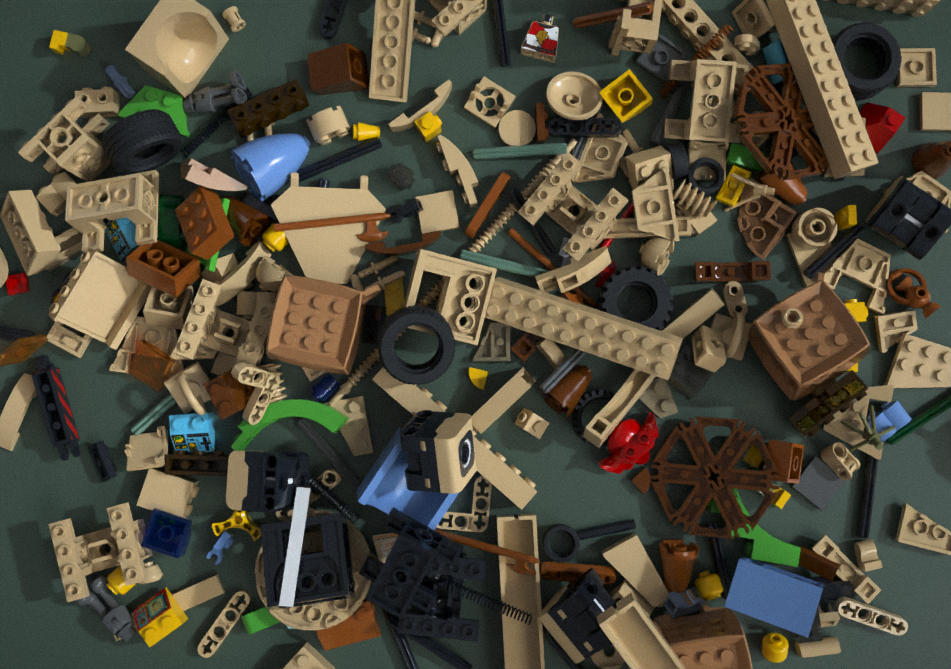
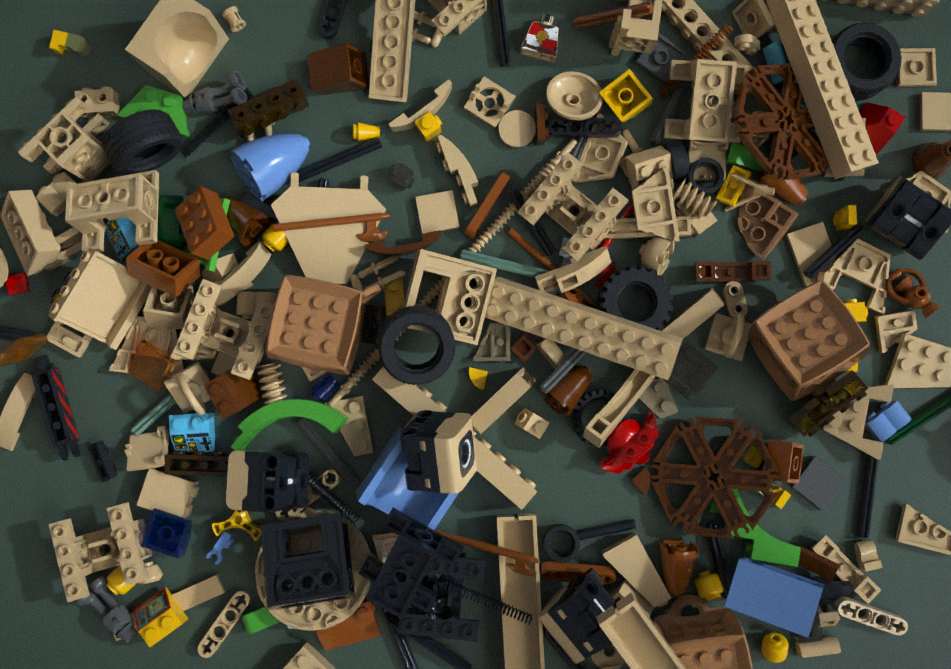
sand blue axle [104,65,135,99] -> none
brick [180,158,248,191] -> none
tan beam [232,363,280,425] -> none
tan cylinder [255,256,293,292] -> none
white sticker [279,487,311,607] -> none
tan brick [306,106,350,146] -> none
black bar [389,199,423,224] -> none
tan beam [436,476,492,532] -> none
sand green axle [473,143,567,160] -> none
sand blue leg [663,588,705,619] -> none
tan brick [691,325,726,373] -> none
tan plate [782,308,803,329] -> none
tan brick [791,208,837,250] -> none
tan piece [821,442,860,481] -> none
olive plant [841,405,895,452] -> none

